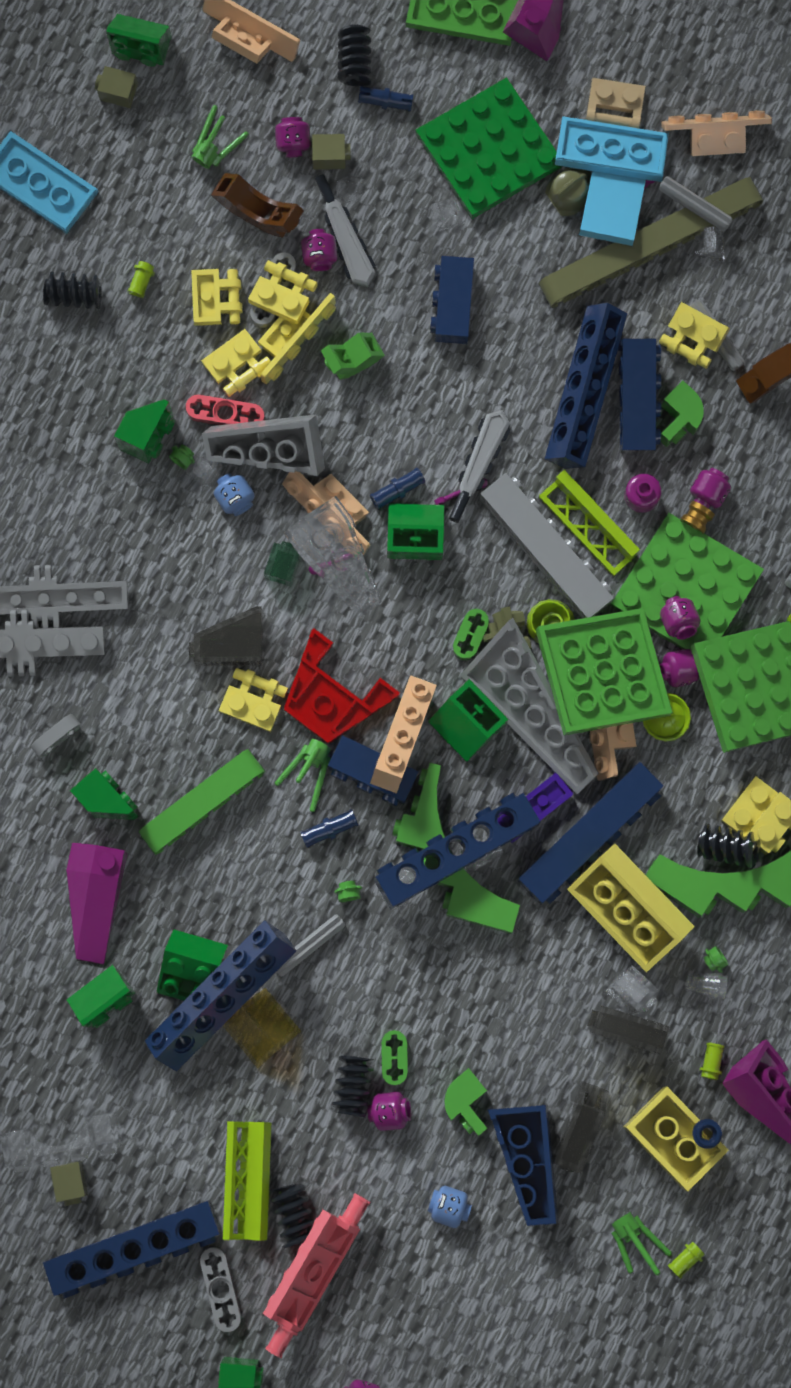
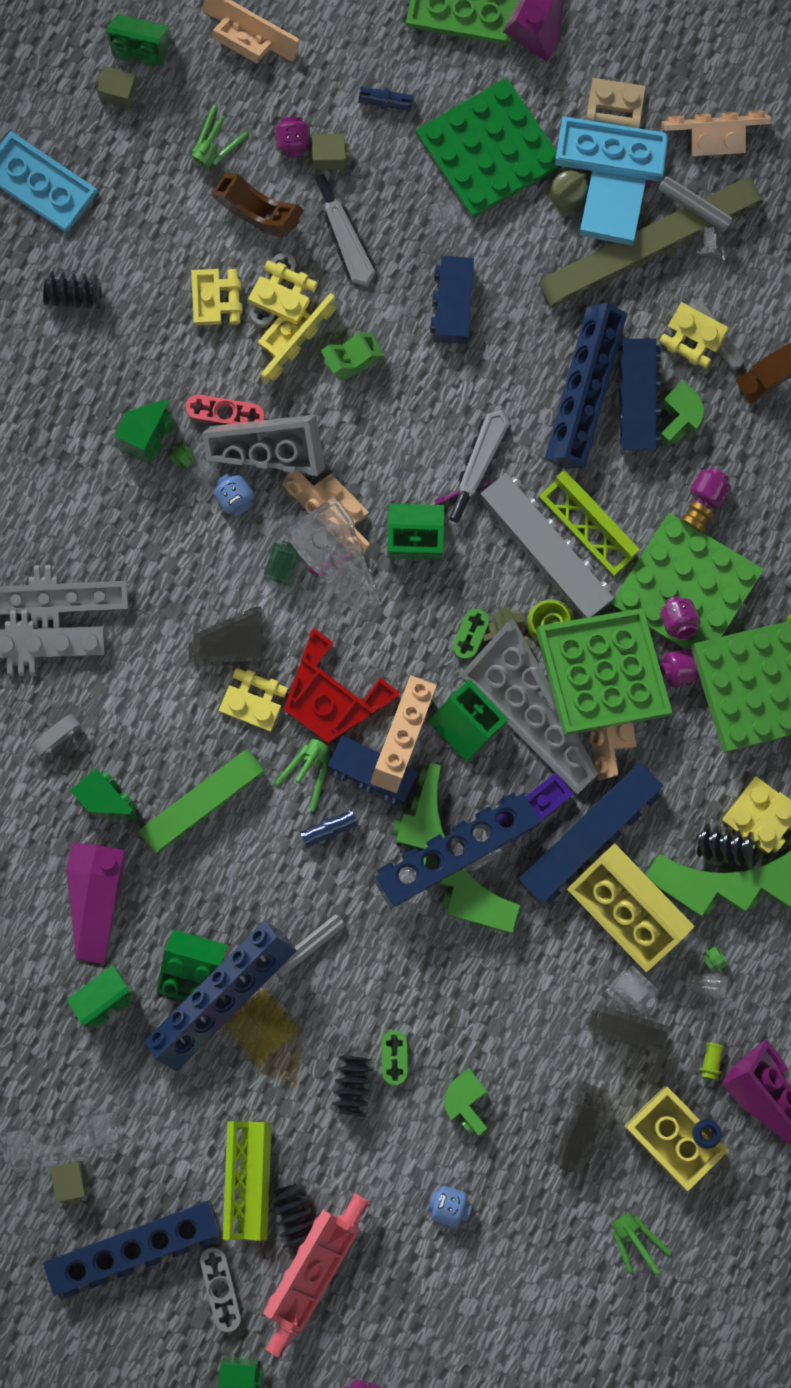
lime pin [127,261,155,298] -> none
light yellow plate [201,329,271,397] -> none
magenta head [301,229,338,272] -> none
bright green plate [335,881,362,902] -> none
black piece [338,25,371,87] -> none
magenta head [367,1092,412,1131] -> none
dark blue pin [369,468,426,510] -> none
dark blue wedge [488,1105,558,1226] -> none
magenta head [624,474,661,513] -> none
lime hat [643,693,691,741] -> none
lime pin [668,1242,705,1279] -> none

